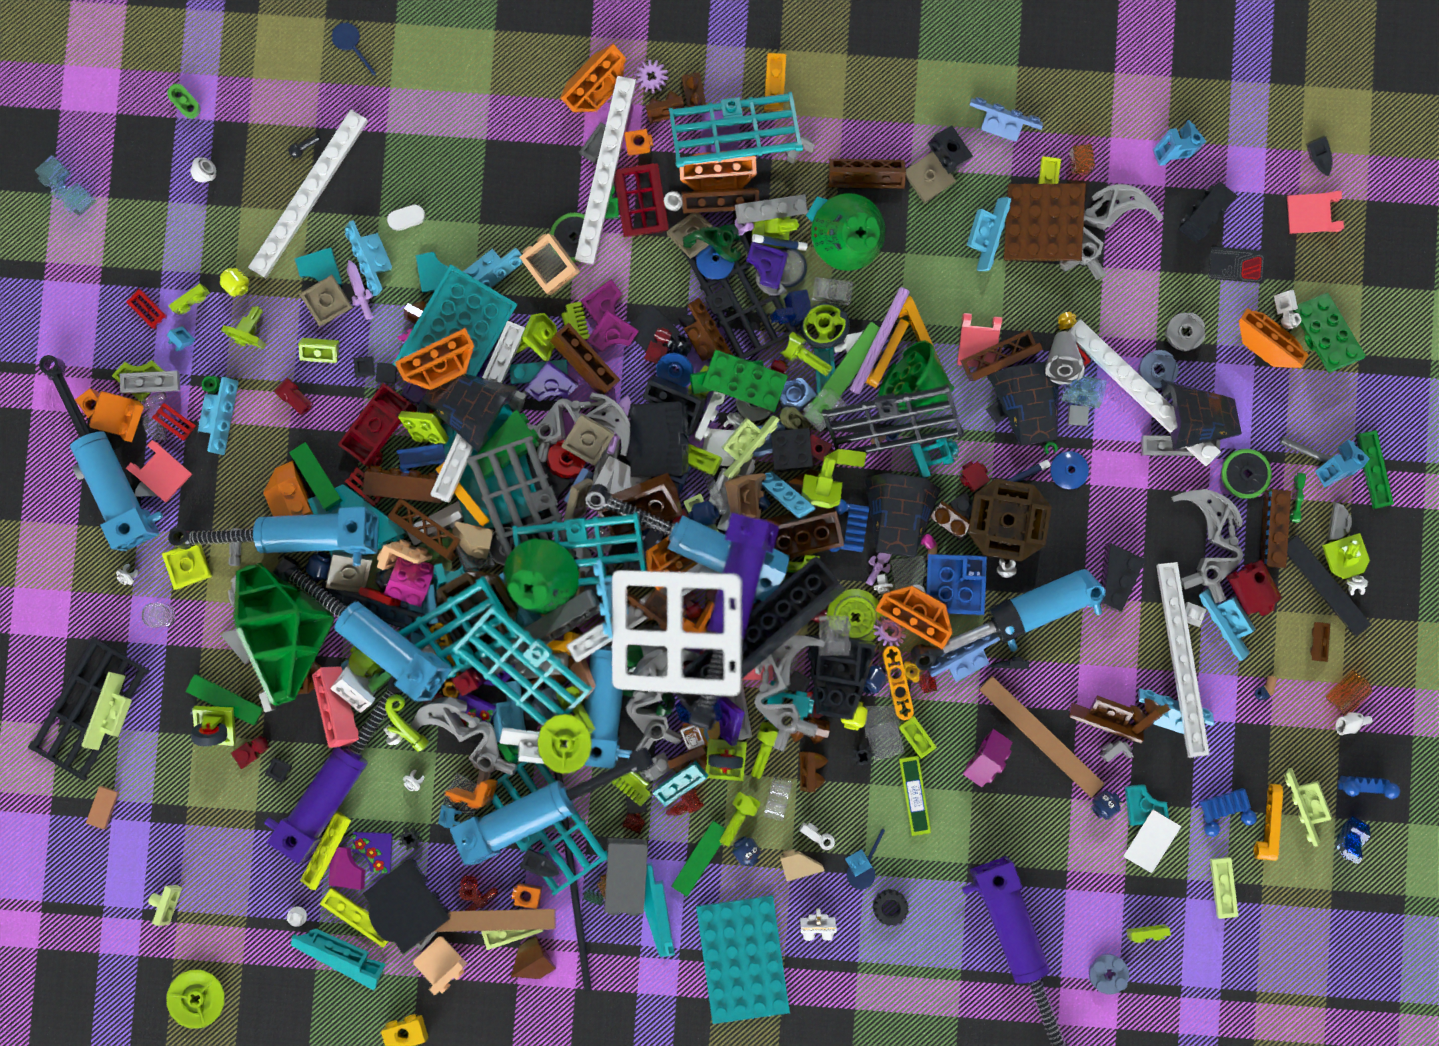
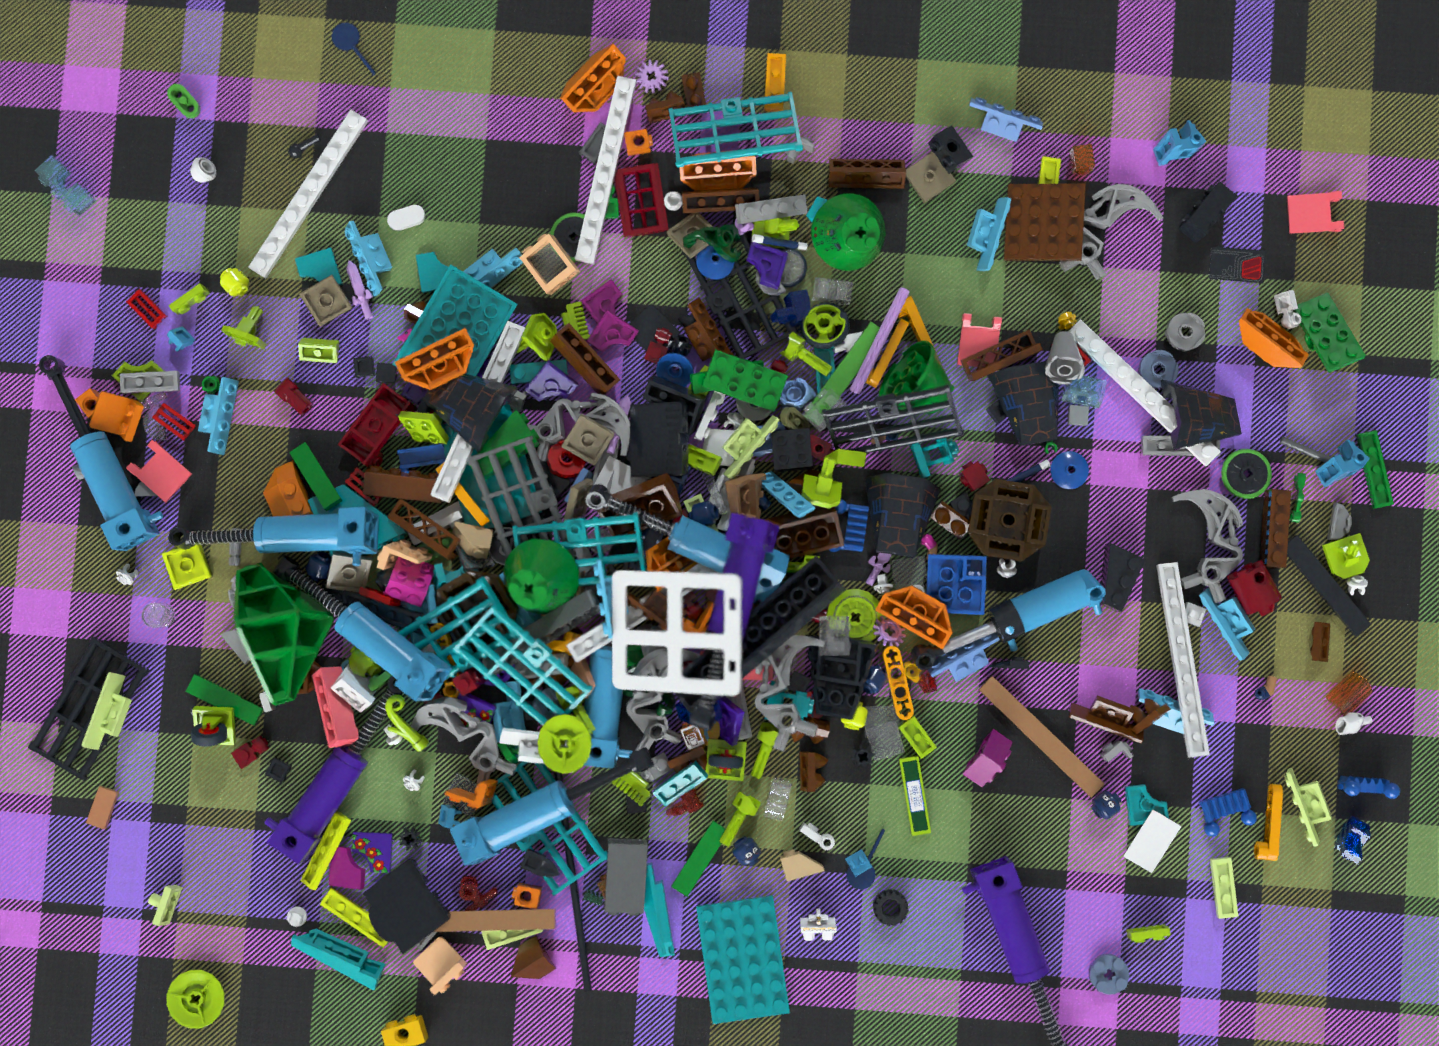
clear red slope [622,814,645,834] -> none
black plate [1306,136,1333,176] -> none

